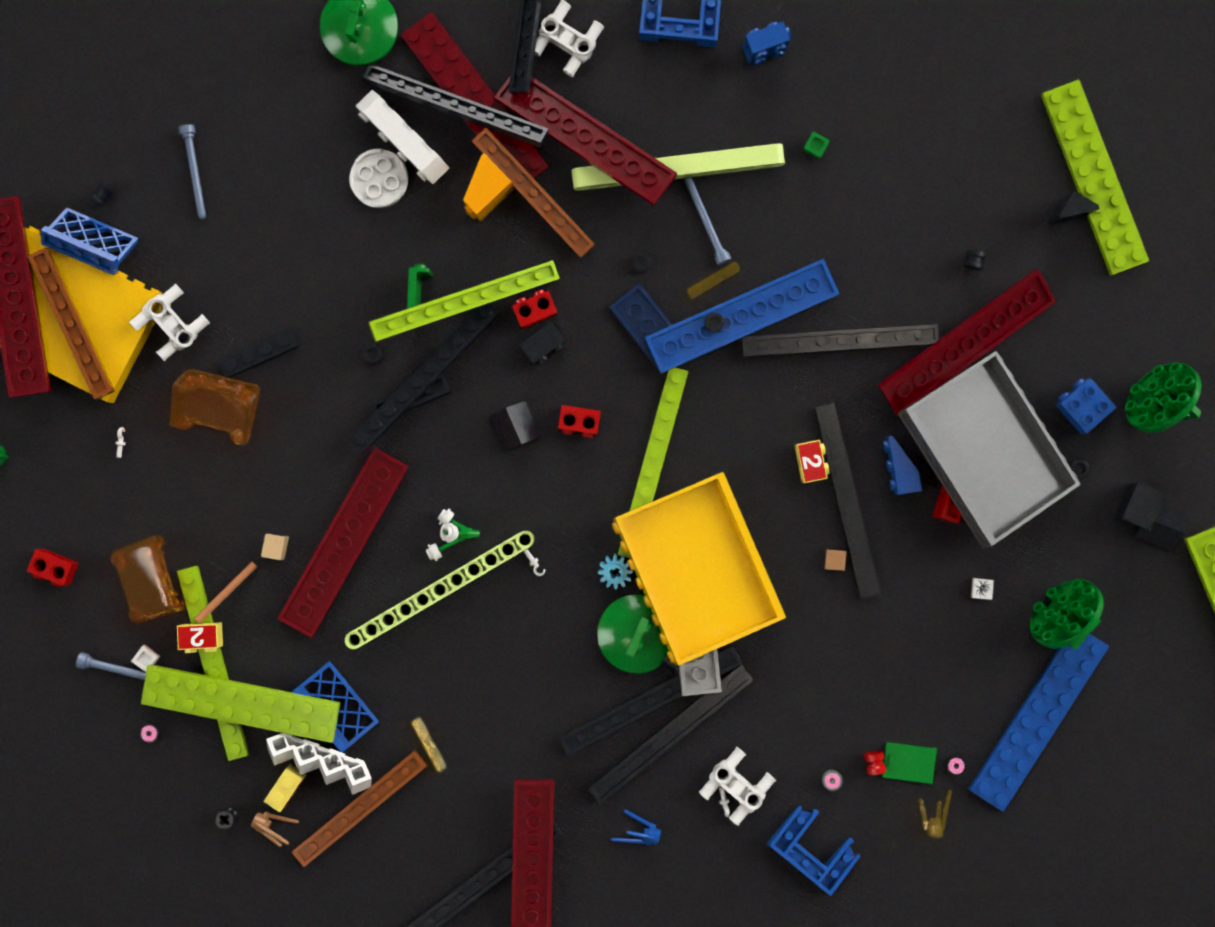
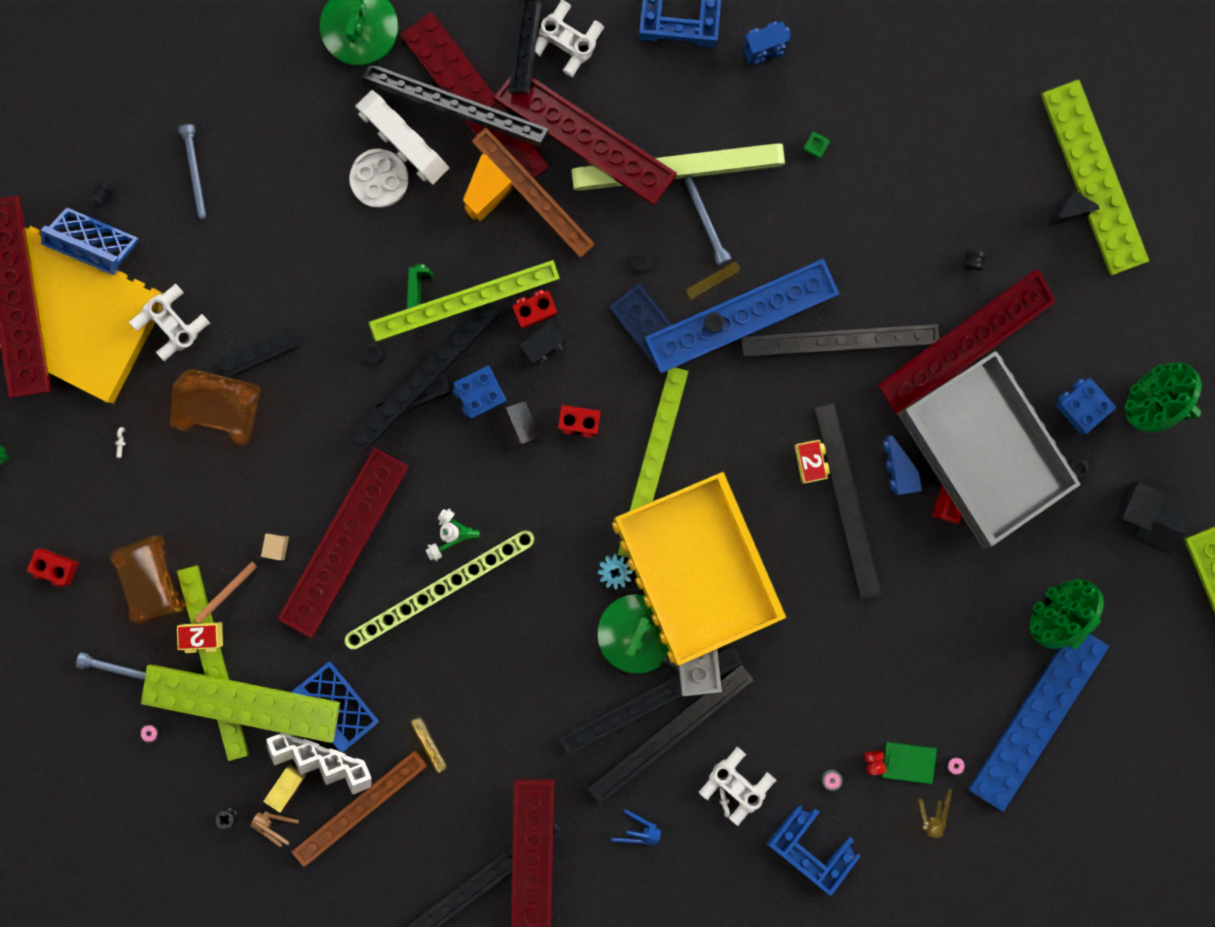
dark orange plate [28,247,115,400] -> none
white tile [131,645,160,672] -> none
white hand [524,549,545,576] -> none
medium nougat tile [824,549,846,571] -> none
white tile [971,578,994,600] -> none
none -> blue brick [452,365,507,419]

